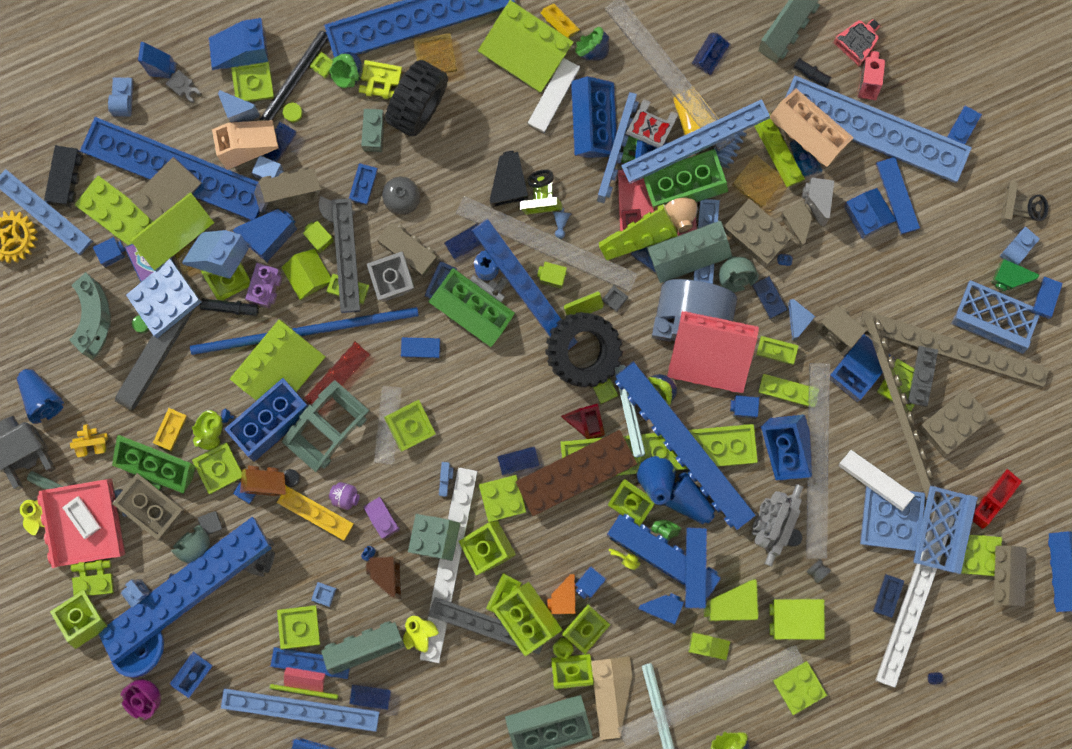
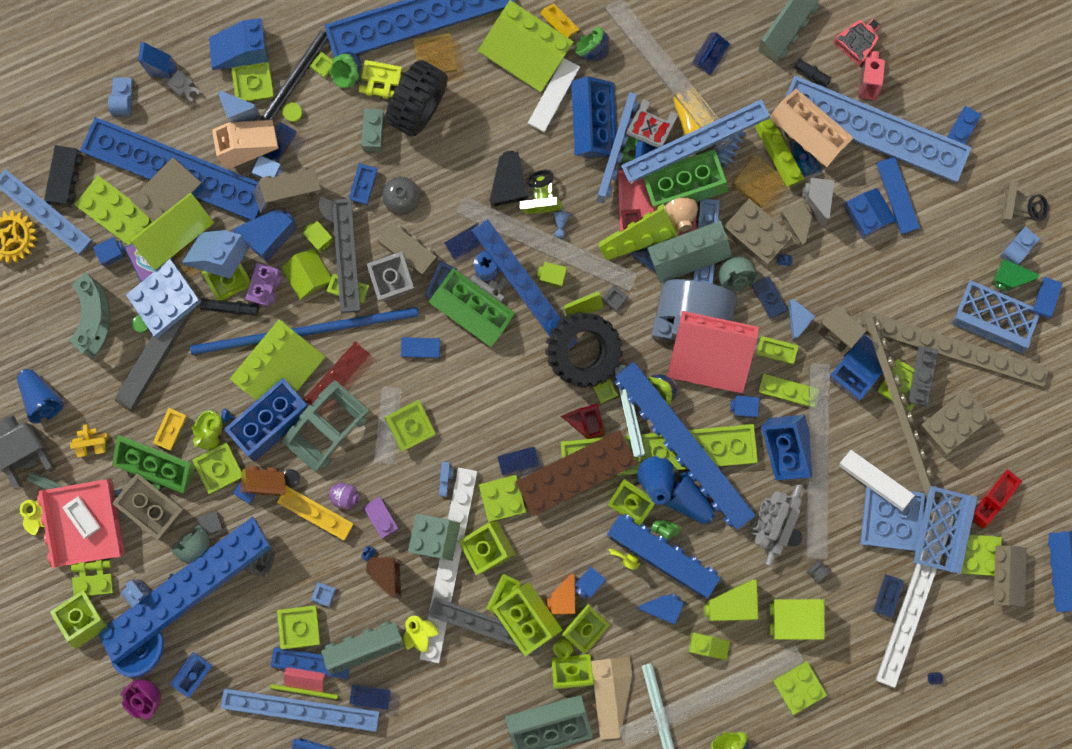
blue tile [685,528,707,608] -> none

